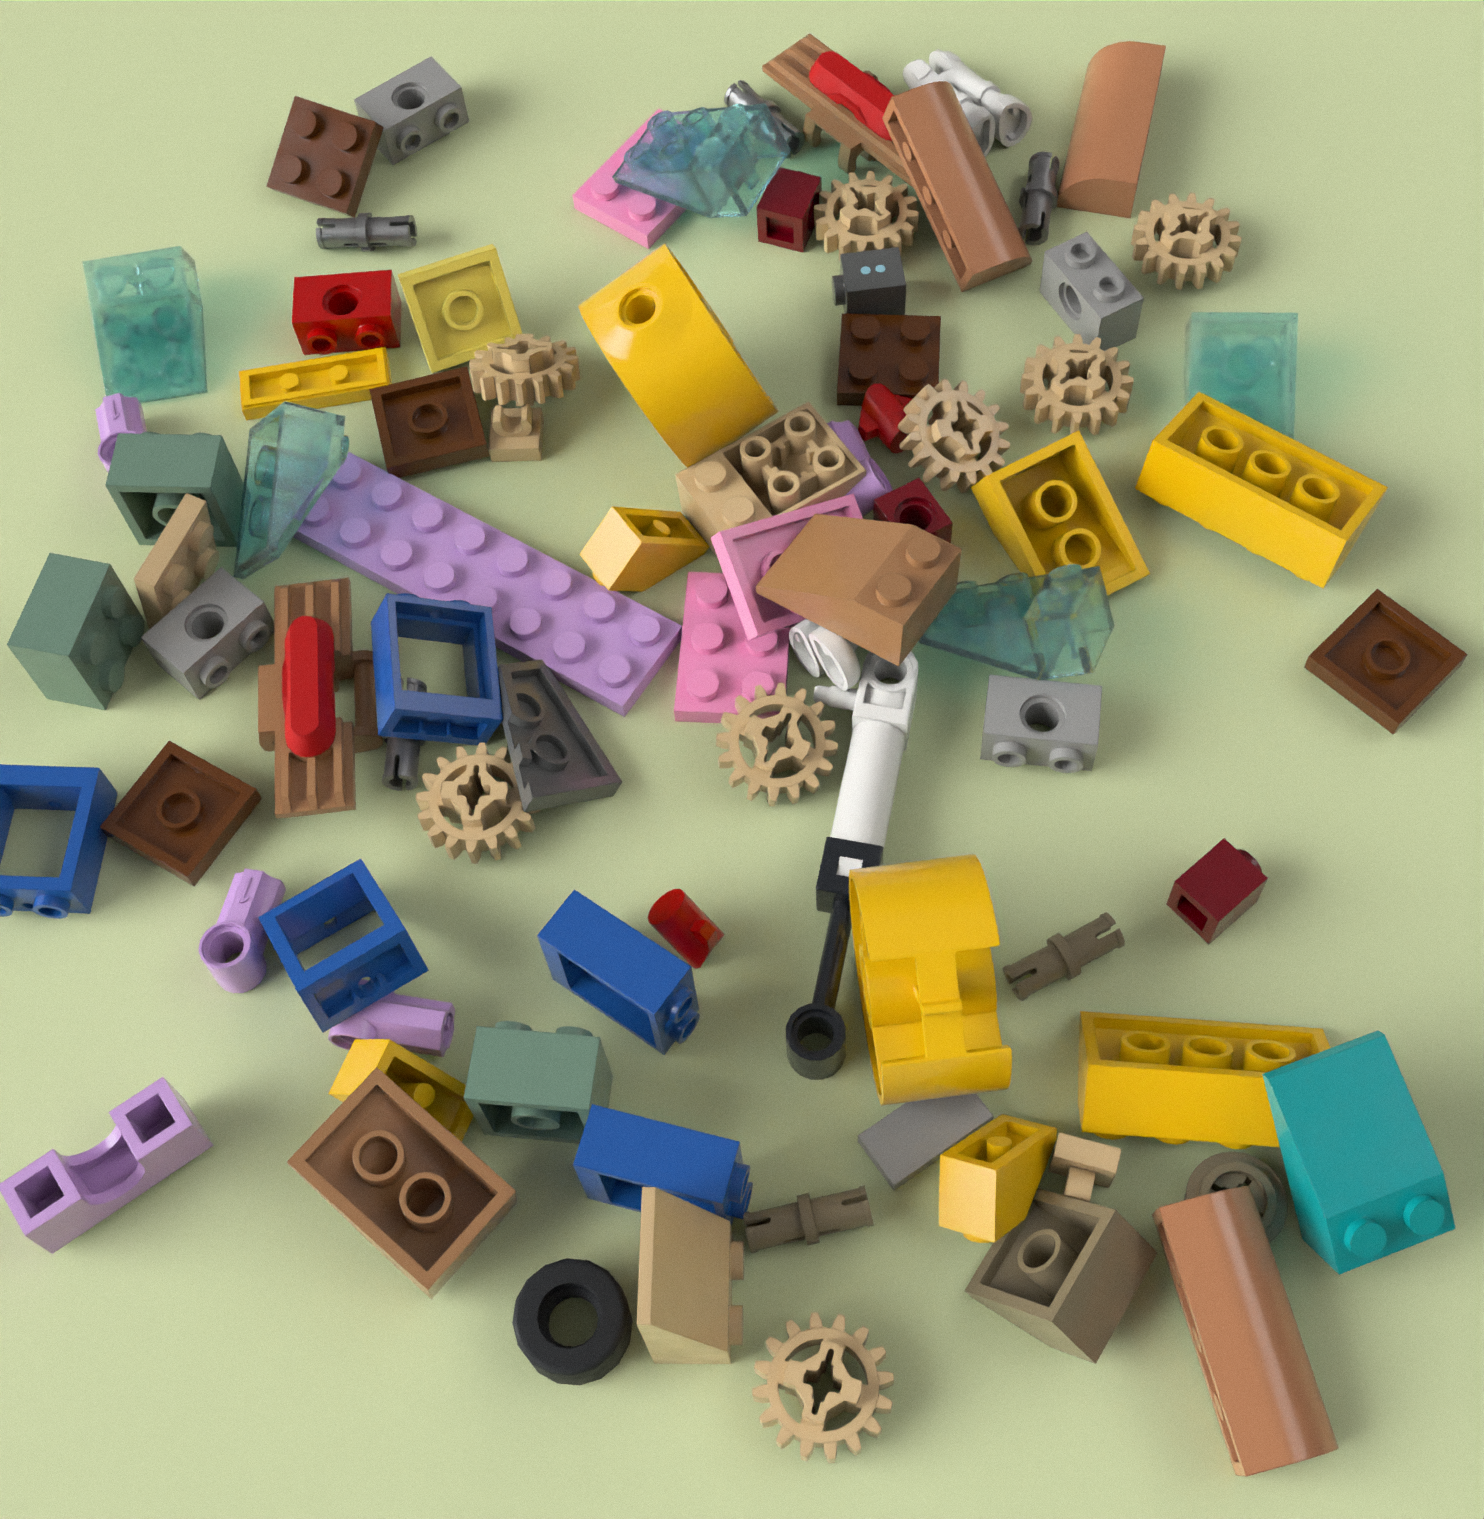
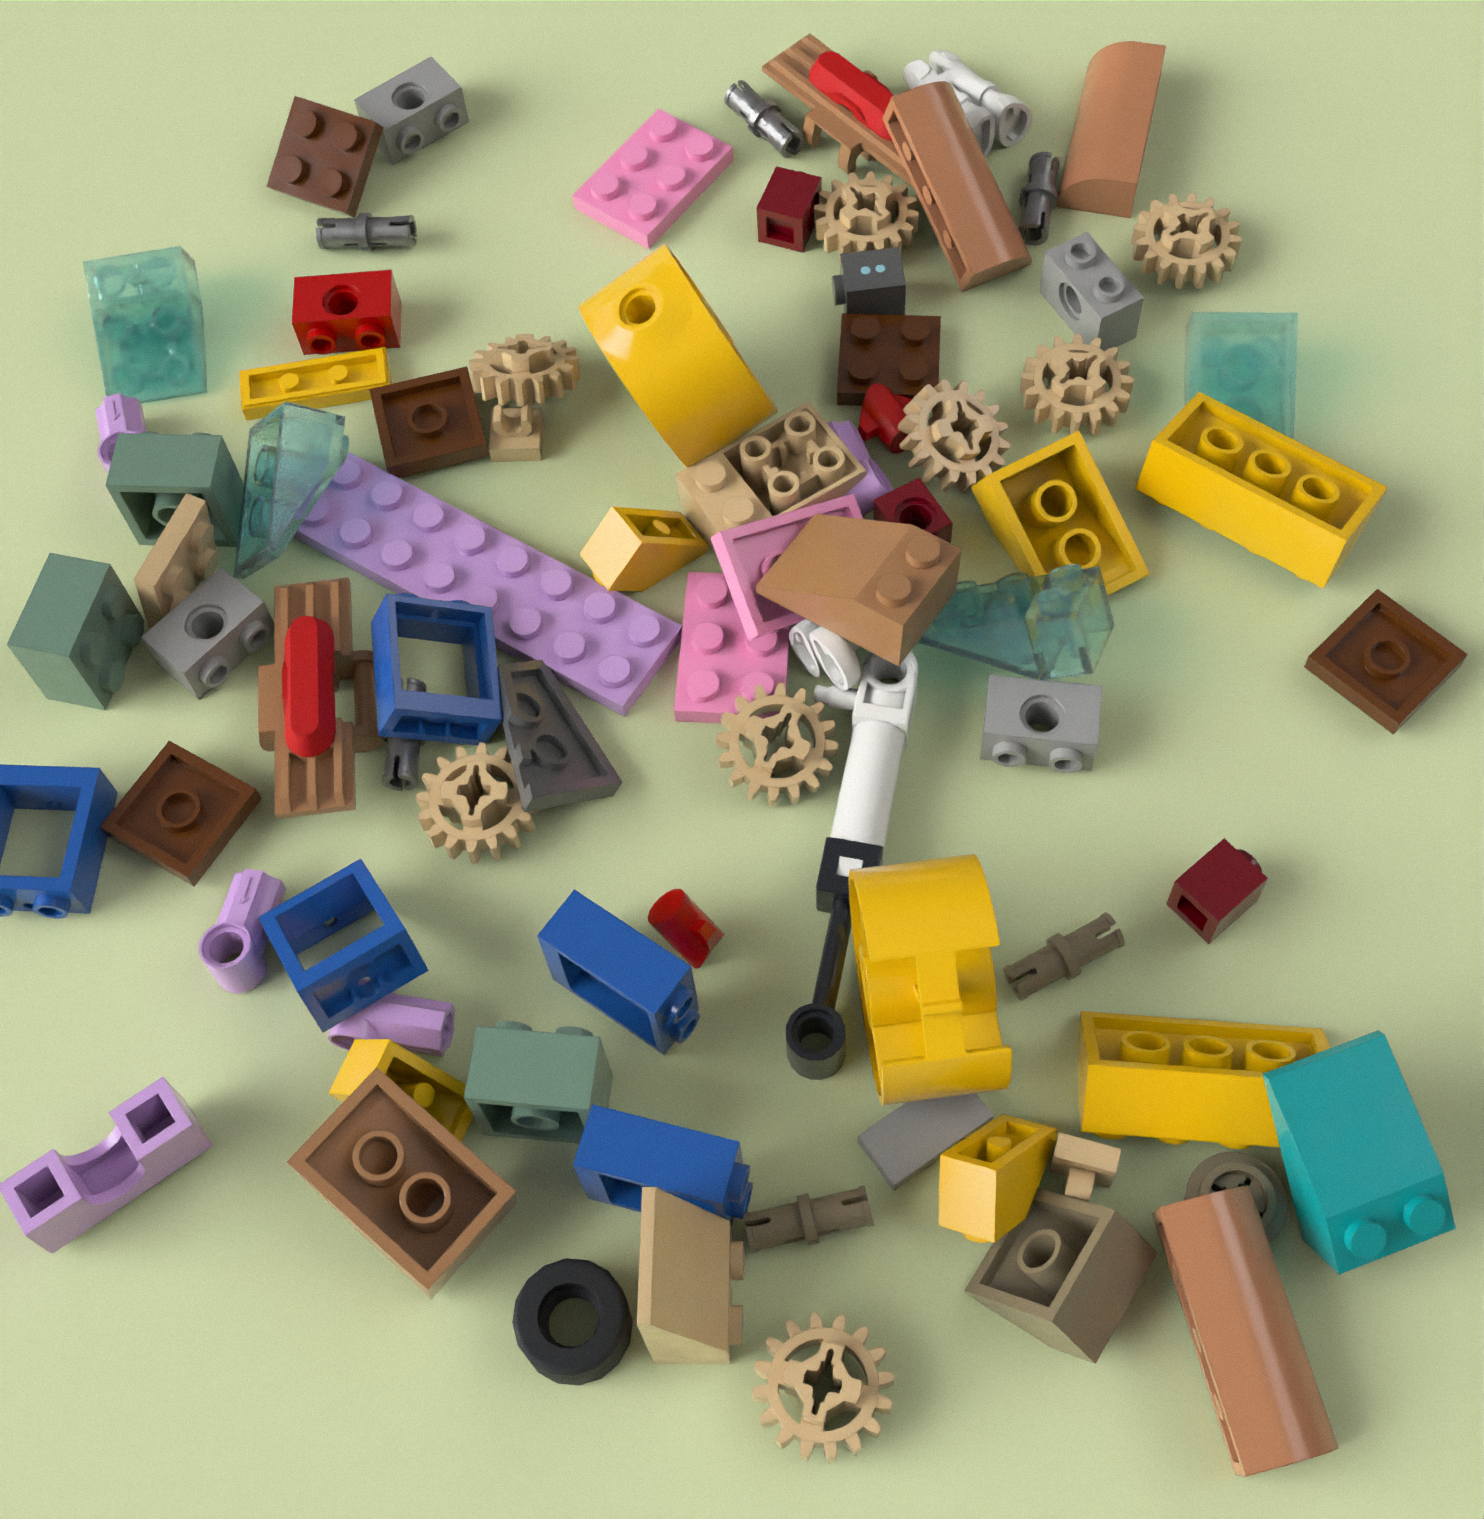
light yellow tile [397,244,523,373] -> none
clear light blue slope [612,103,791,218] -> none

